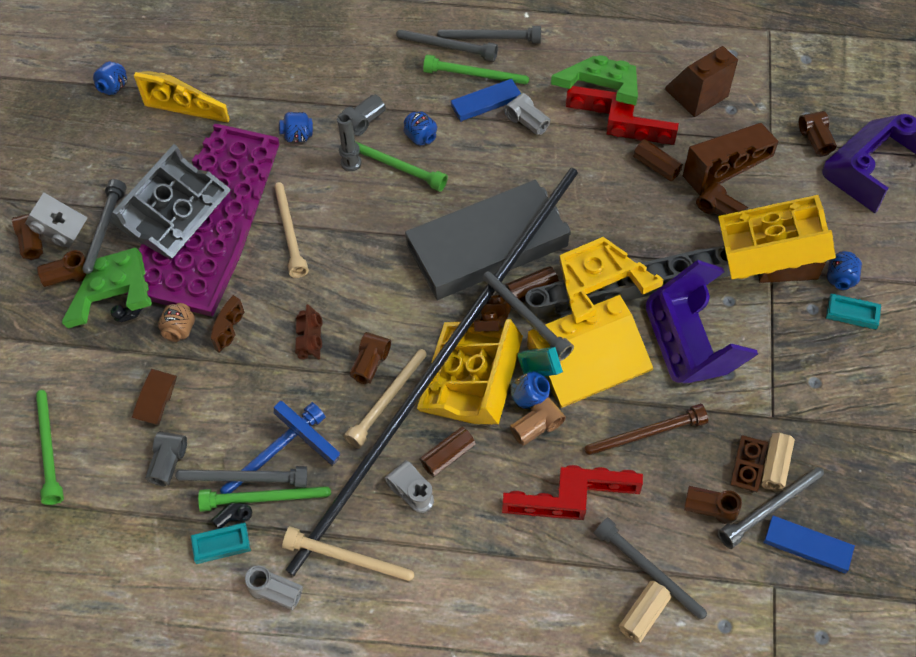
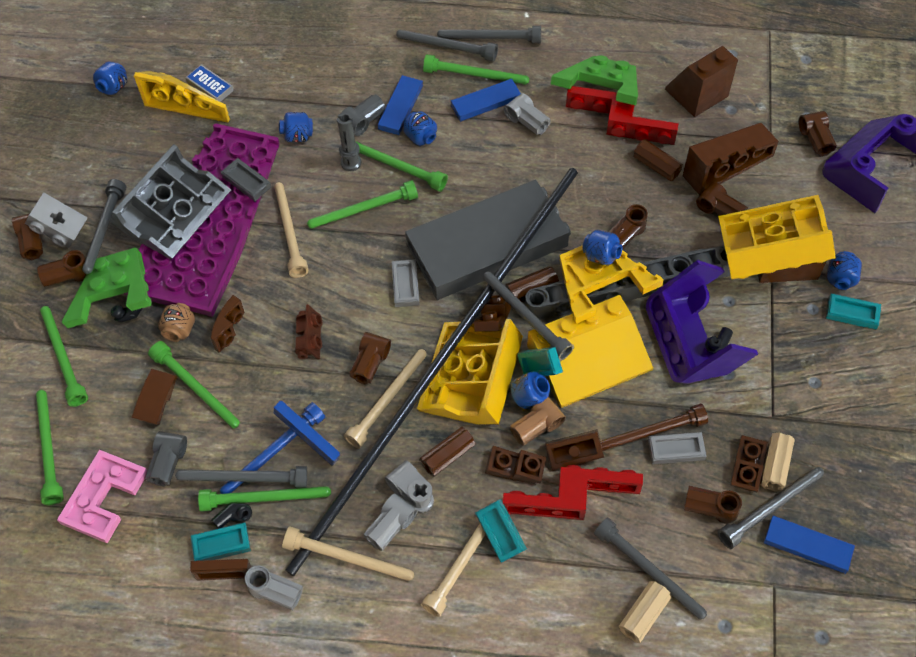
none -> bright green piece [40,306,88,407]
none -> bright pink plate [57,450,148,543]
none -> bright green piece [148,341,240,428]
none -> tile [186,64,234,102]
none -> reddish brown tile [190,559,252,581]
none -> dark grey tile [221,158,272,202]
none -> bright green piece [307,180,418,228]
none -> light grey piece [363,493,418,551]
none -> blue tile [378,75,423,135]
none -> light grey tile [392,259,420,307]
none -> tan piece [421,501,496,617]
none -> teal tile [475,499,527,563]
none -> reddish brown slope [485,446,547,483]
none -> reddish brown slope [545,429,604,471]
none -> blue head [582,230,623,266]
none -> reddish brown piece [609,204,648,250]
none -> light grey tile [648,432,707,464]
none -> black arm [705,327,733,354]

